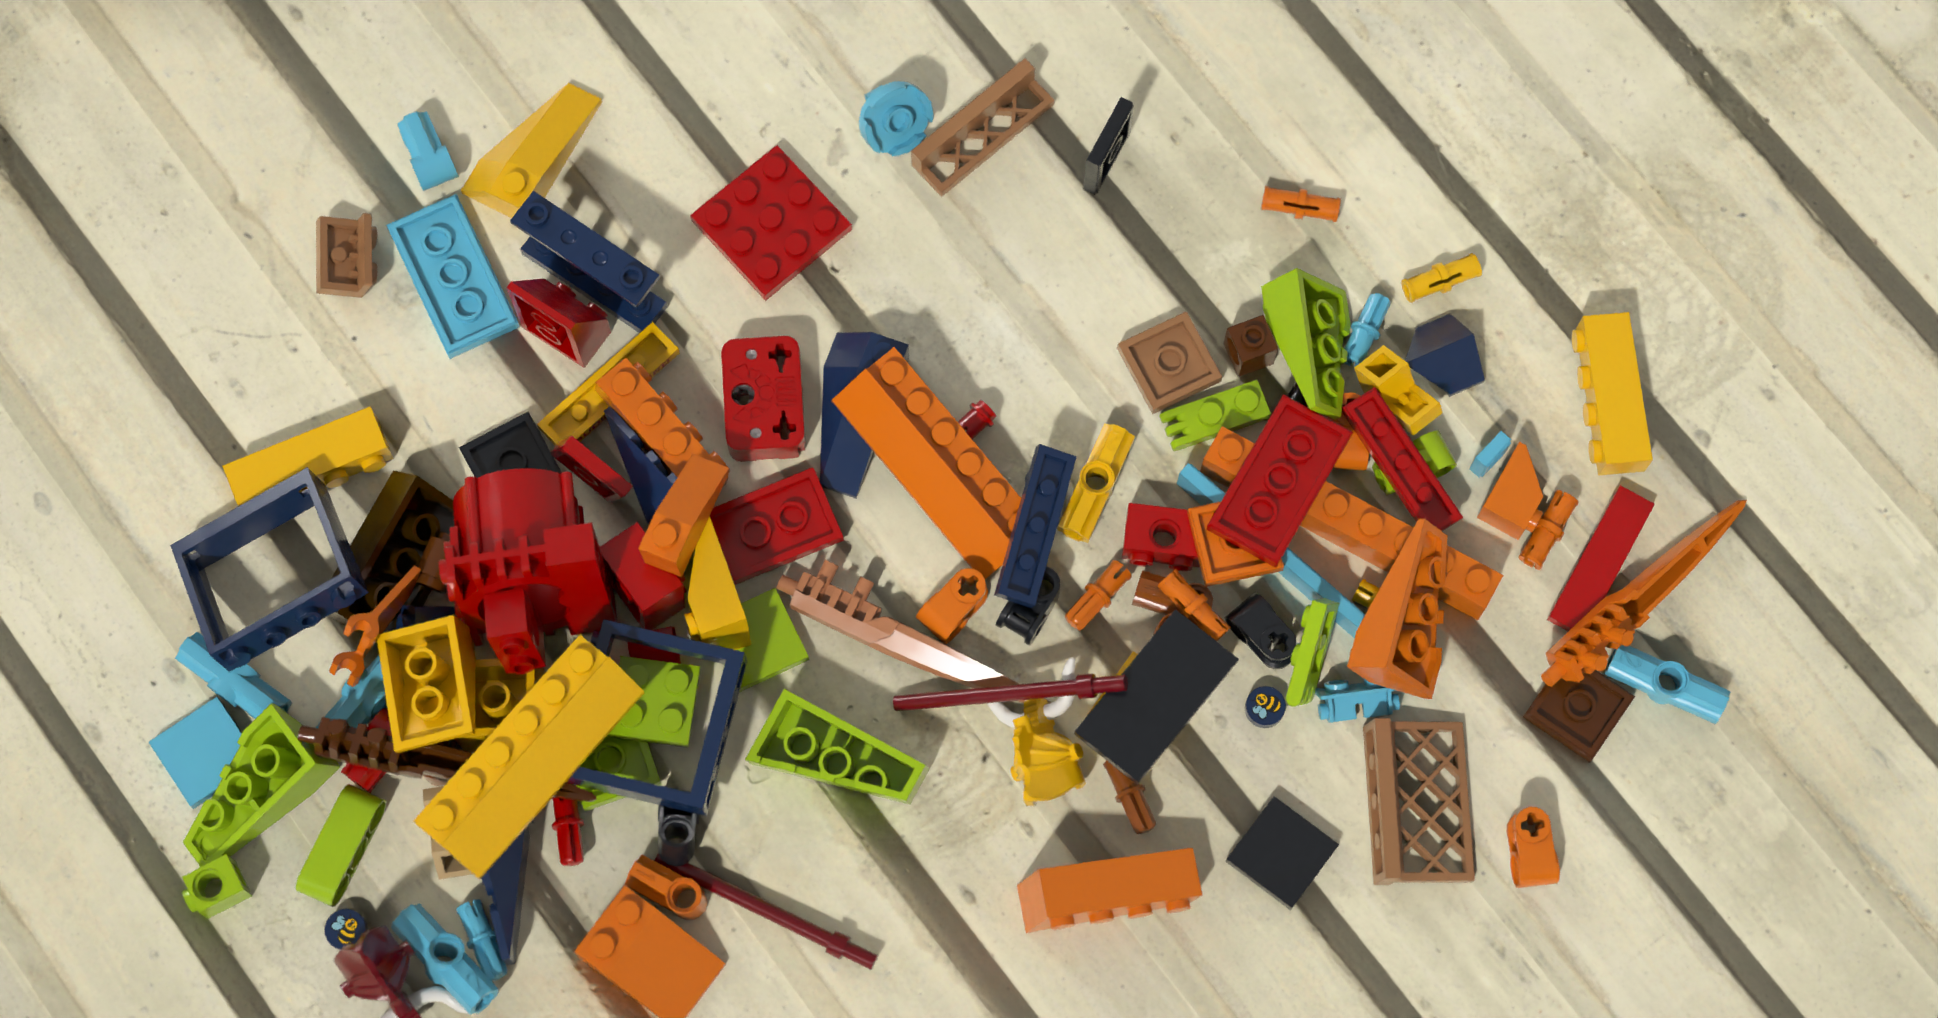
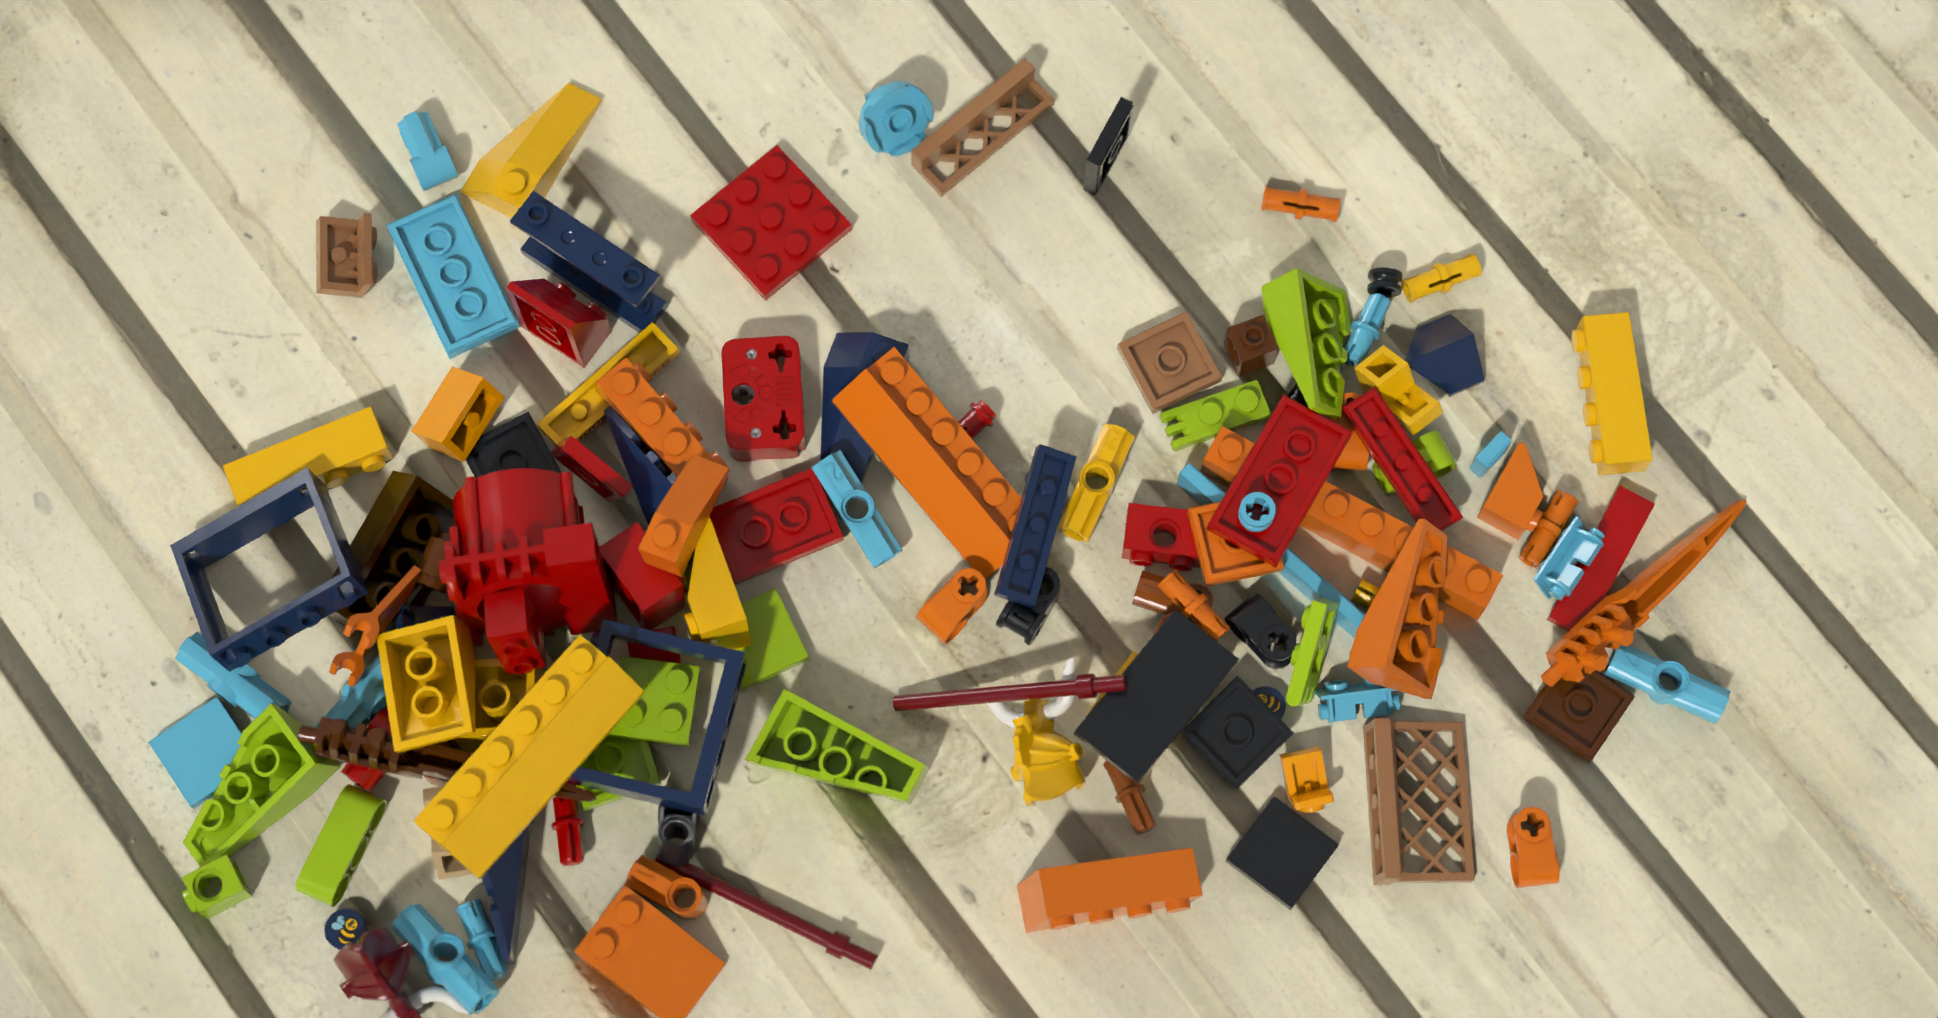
nougat piece [776,559,1051,704] -> none
orange axle [1065,560,1132,631] -> none
none -> light orange brick [411,366,505,462]
none -> medium azure piece [811,450,903,568]
none -> black tile [1181,676,1295,789]
none -> medium azure bush [1238,492,1276,532]
none -> light orange bracket [1279,746,1334,813]
none -> black bush [1367,267,1403,298]
none -> medium azure hinge [1533,516,1605,600]

